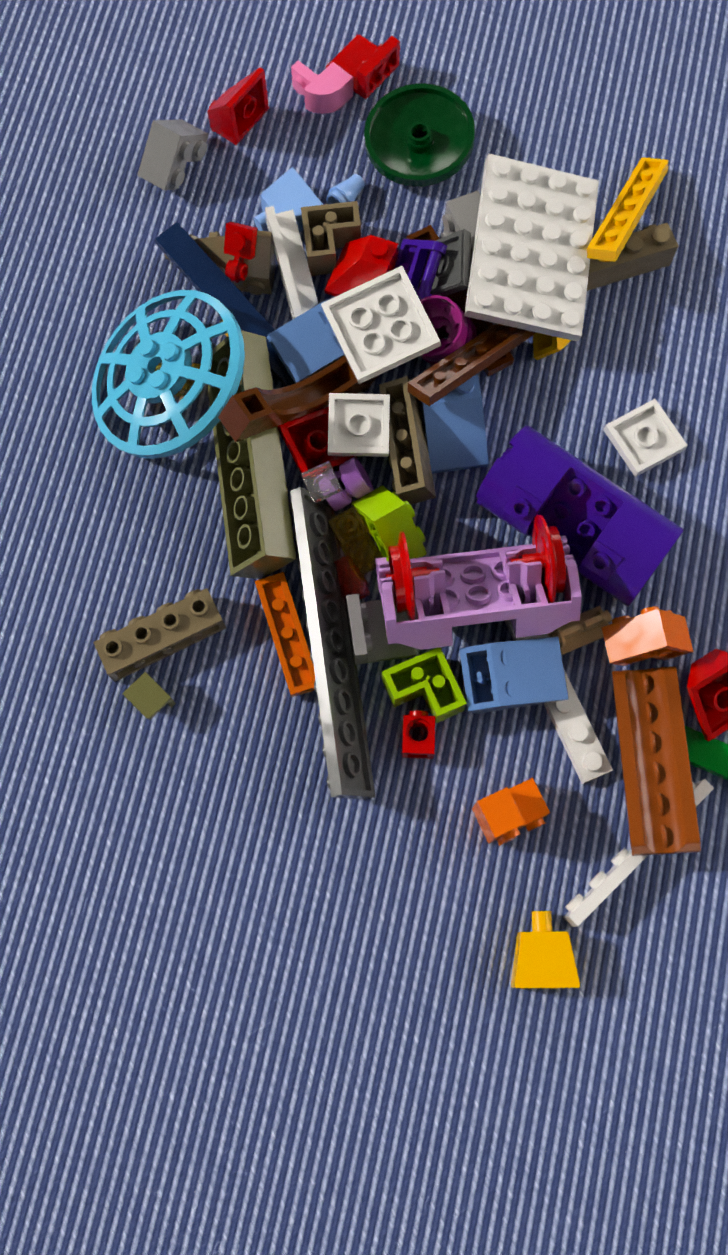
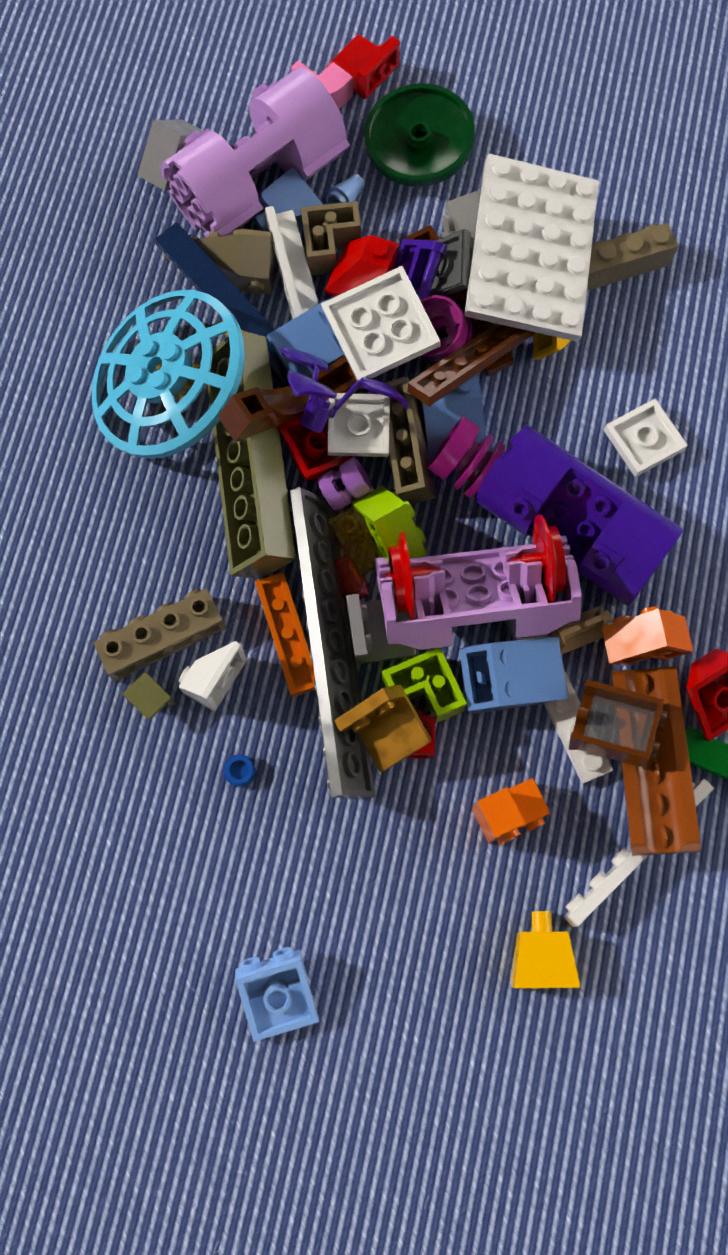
red slope [207,67,269,145] -> none
red plate [224,222,258,283] -> none
clear plate [301,461,343,503] -> none
yellow plate [587,157,669,262] -> none
none -> lavender cylinder [160,68,351,238]
none -> white slope [179,641,247,712]
none -> blue tile [223,754,256,787]
none -> light blue plate [235,947,319,1042]
none -> dark purple plant [280,347,409,433]
none -> pearl gold bracket [334,684,431,772]
none -> magenta wheel [427,416,506,498]
none -> window [568,679,668,770]

